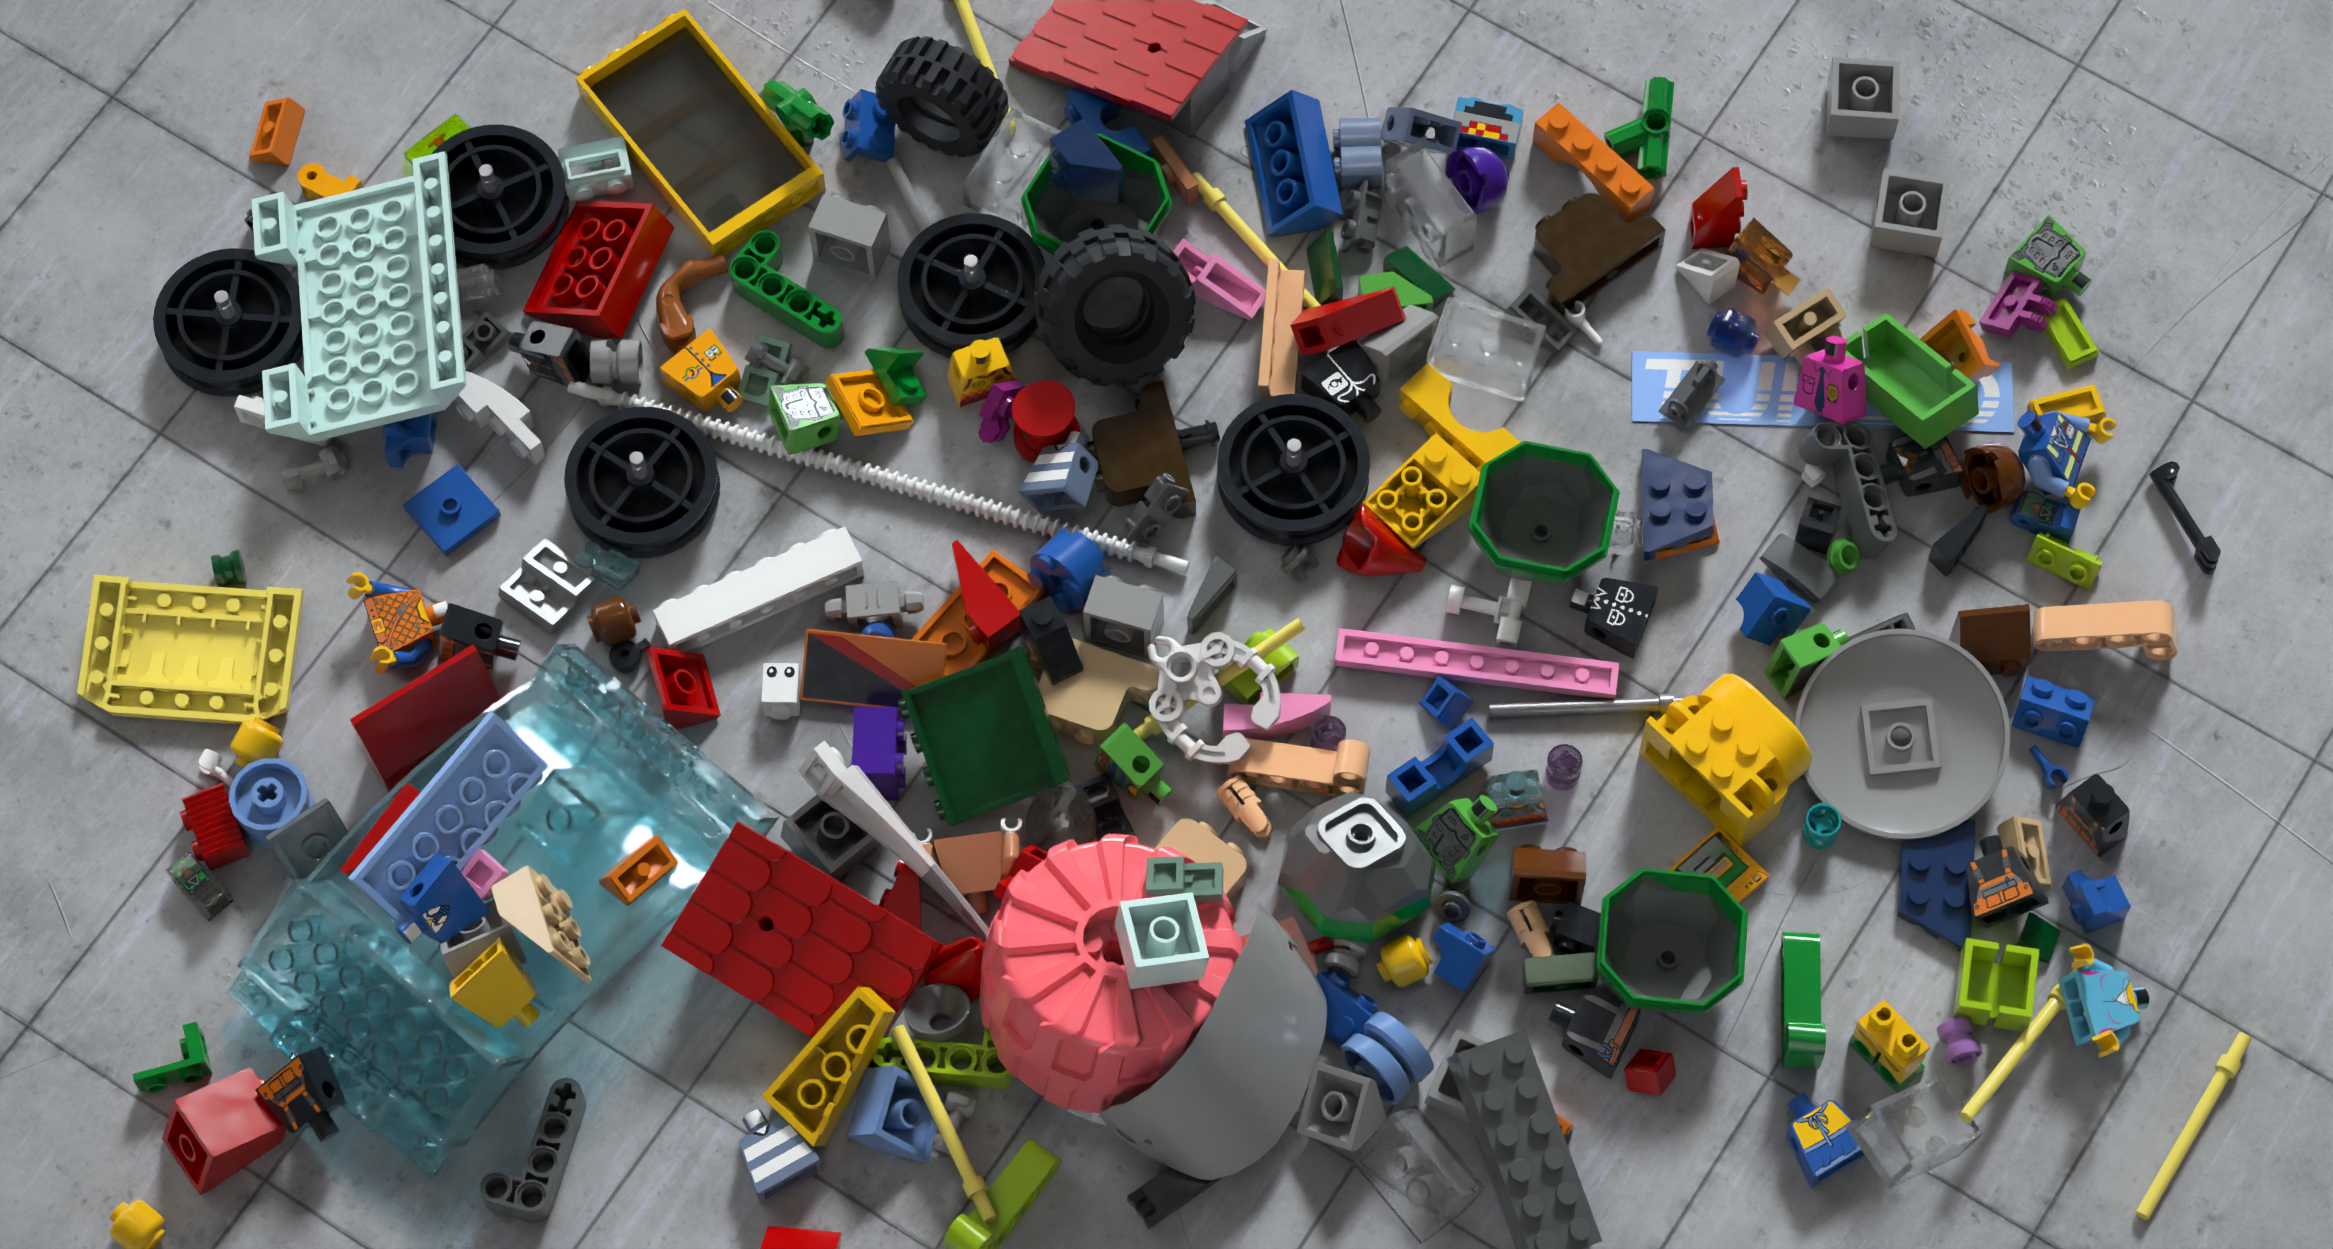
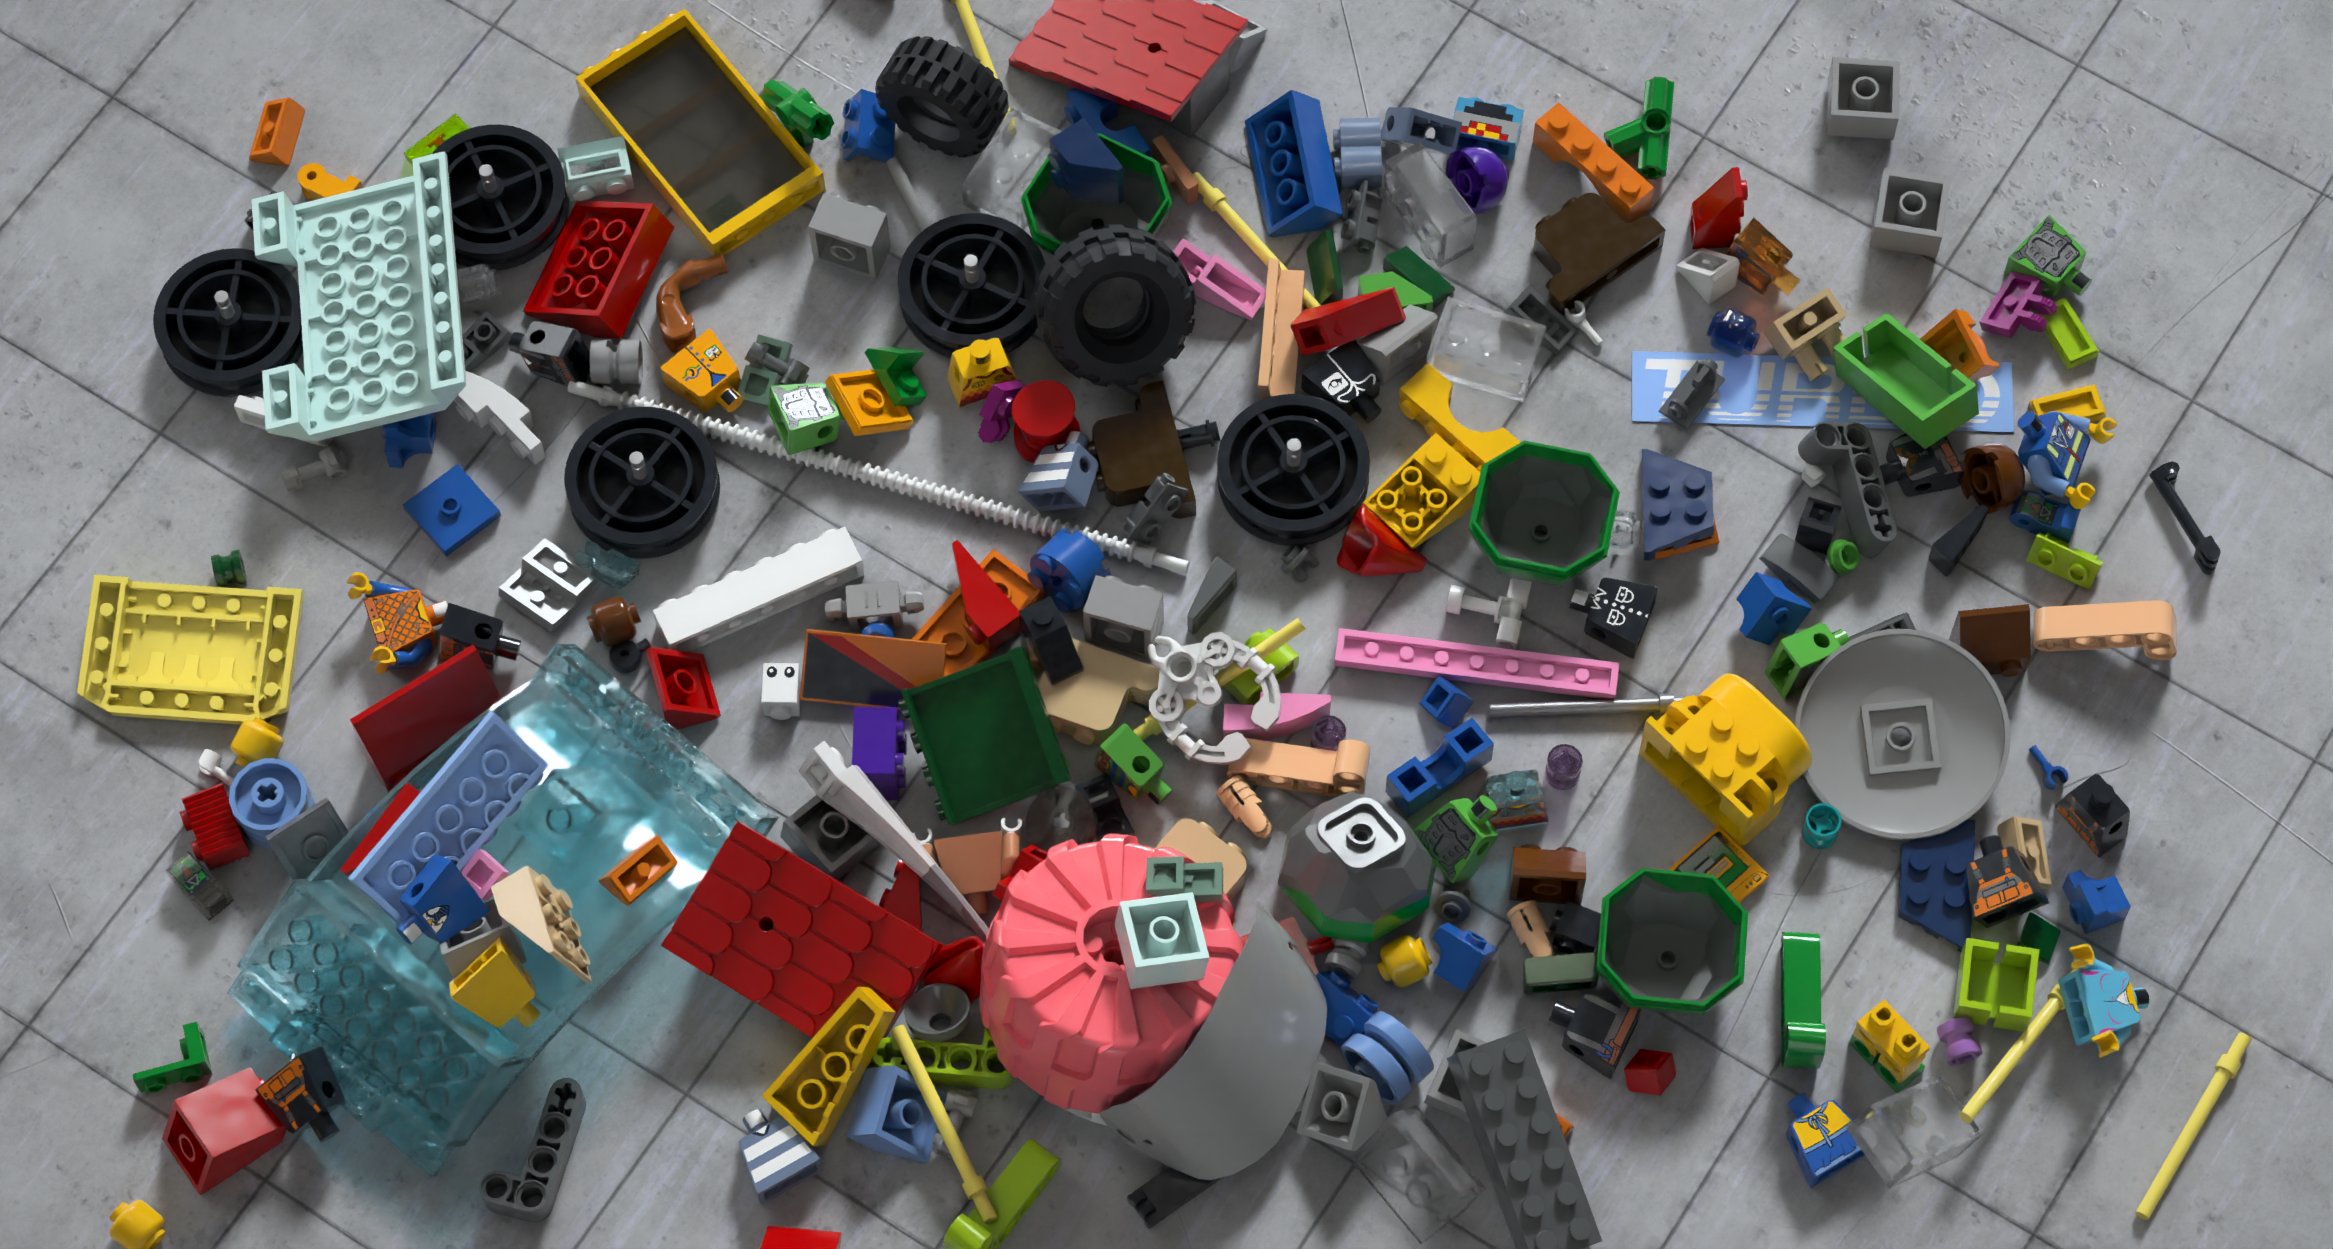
green beam [729,230,844,348] -> none
dark pink torso [1794,336,1867,425] -> none
blue bracket [2011,676,2095,748] -> none

